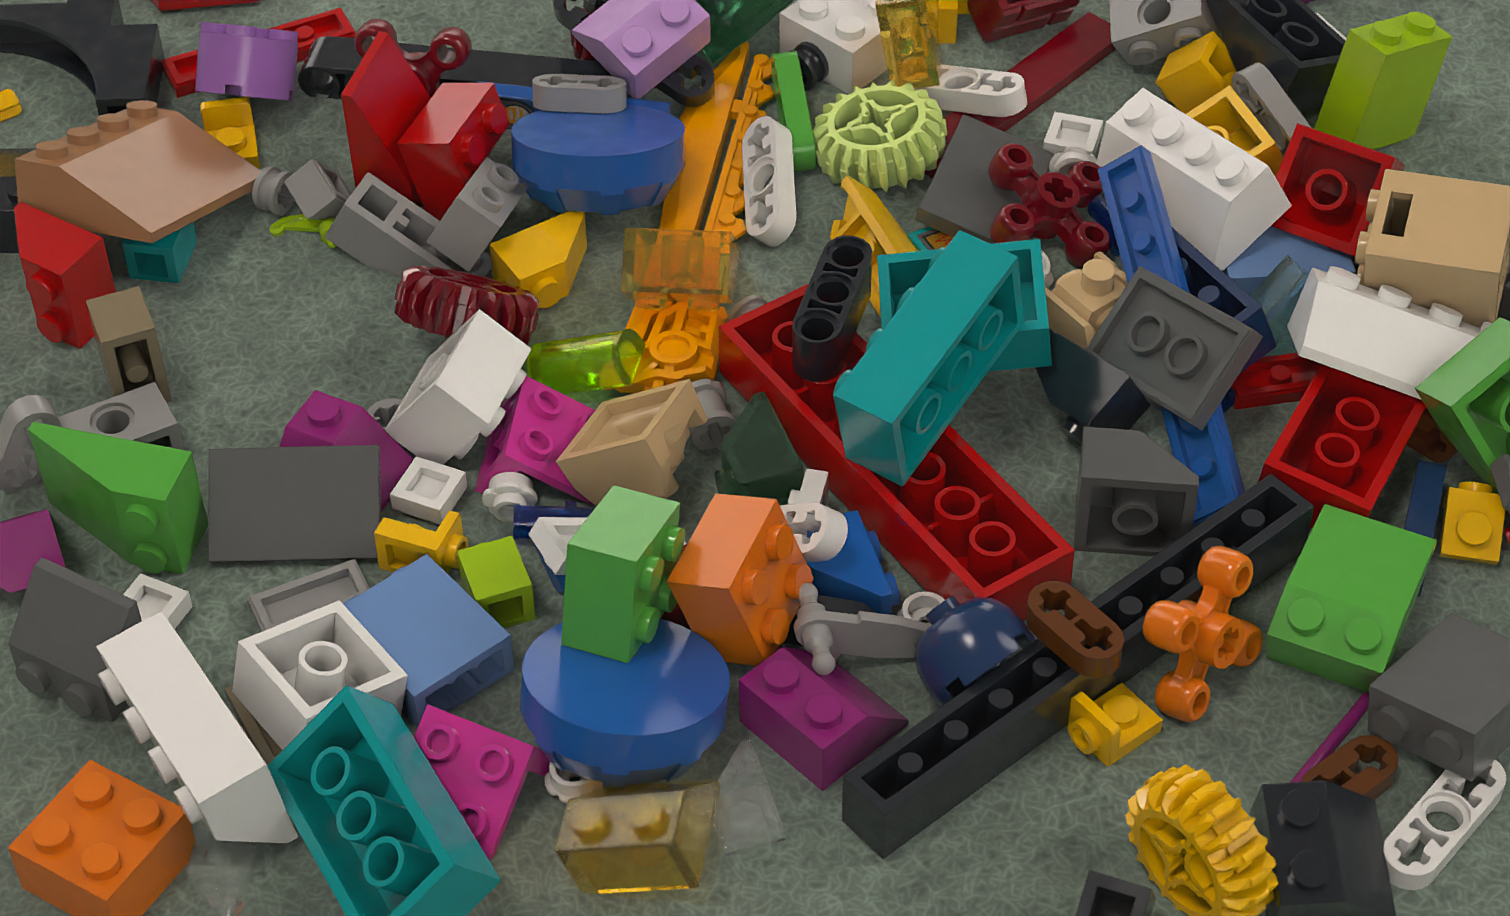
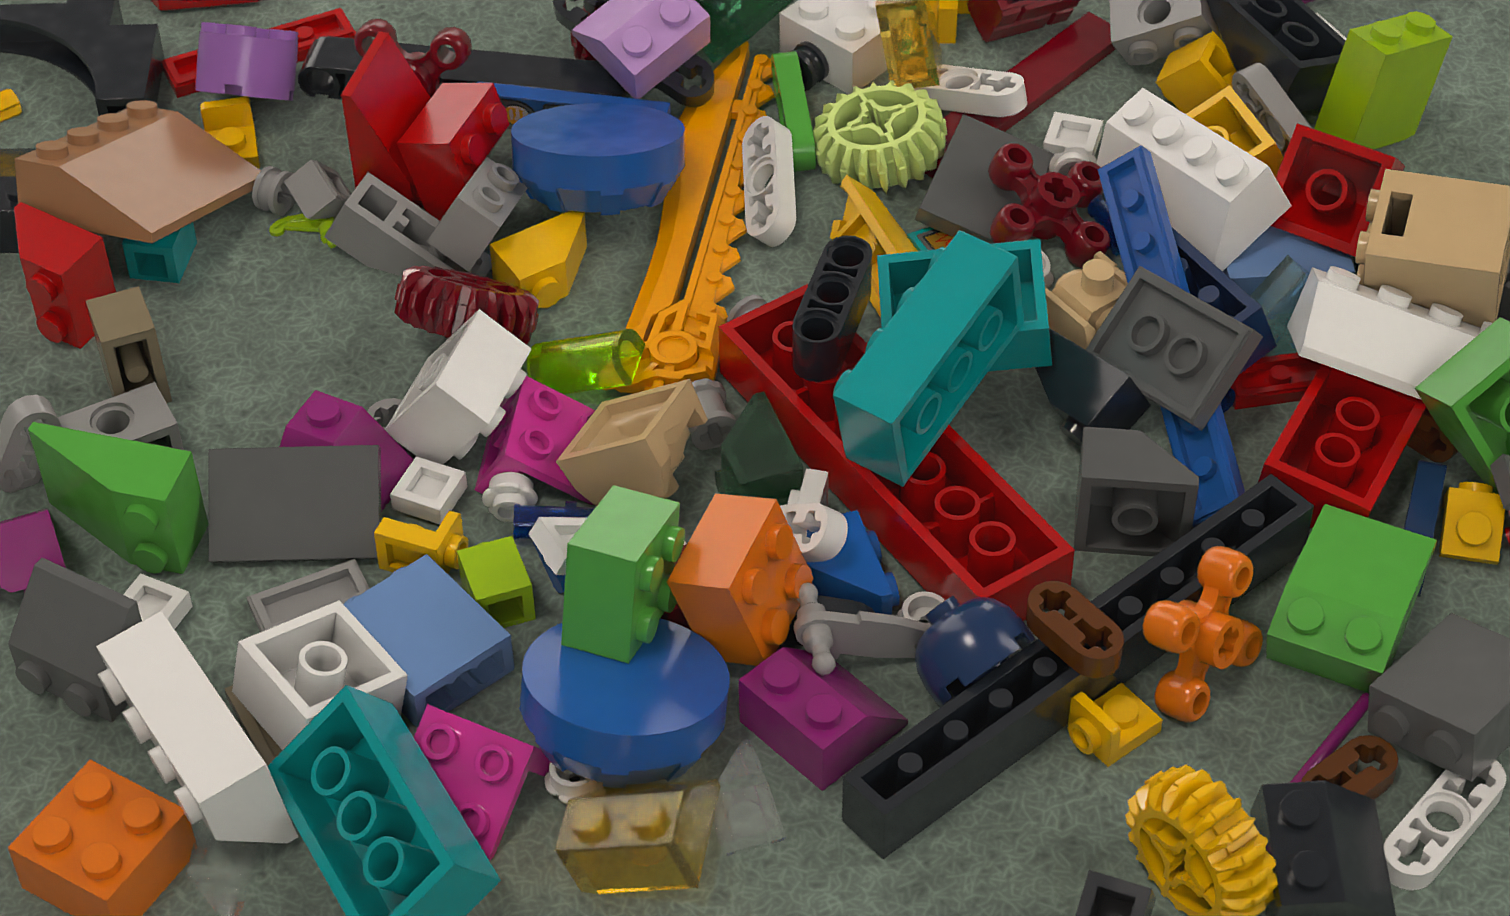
light grey beam [532,74,627,114] -> none
clear yellow slope [621,228,741,312] -> none

